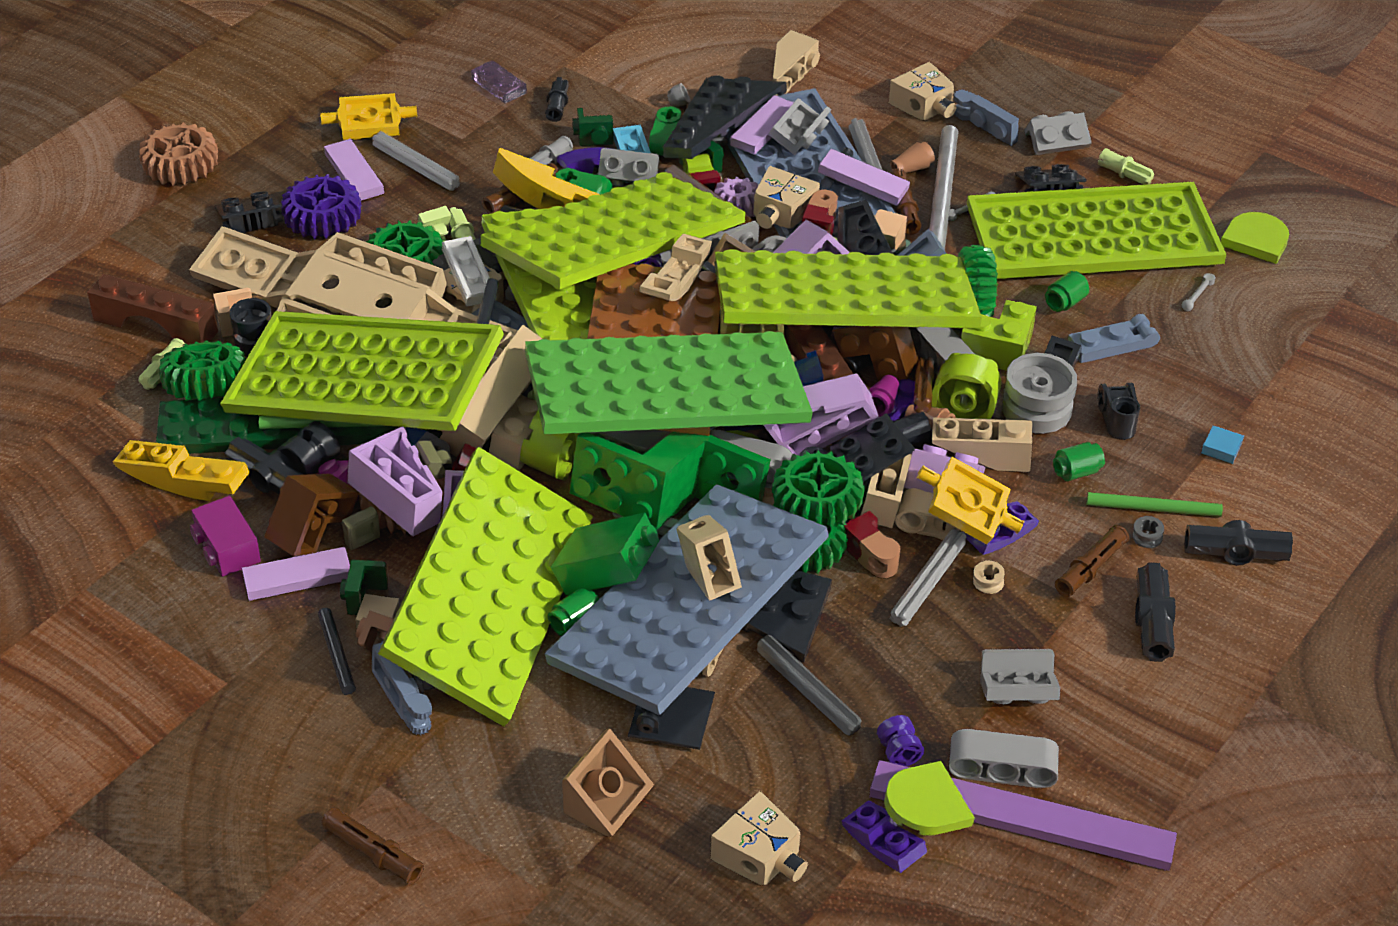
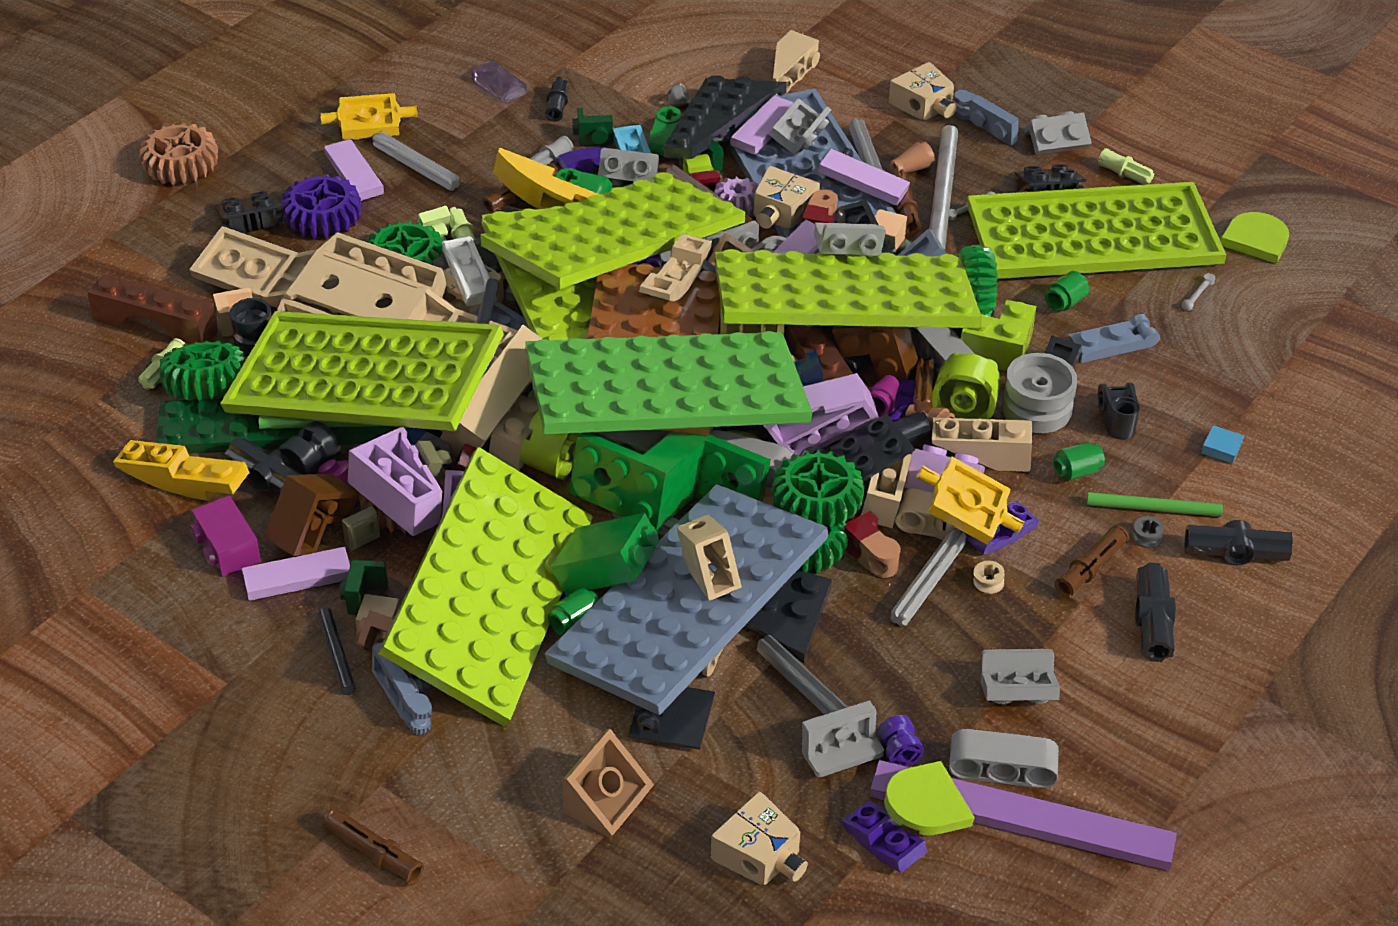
none -> light grey bracket [802,700,884,777]
none -> light grey bracket [814,223,886,255]

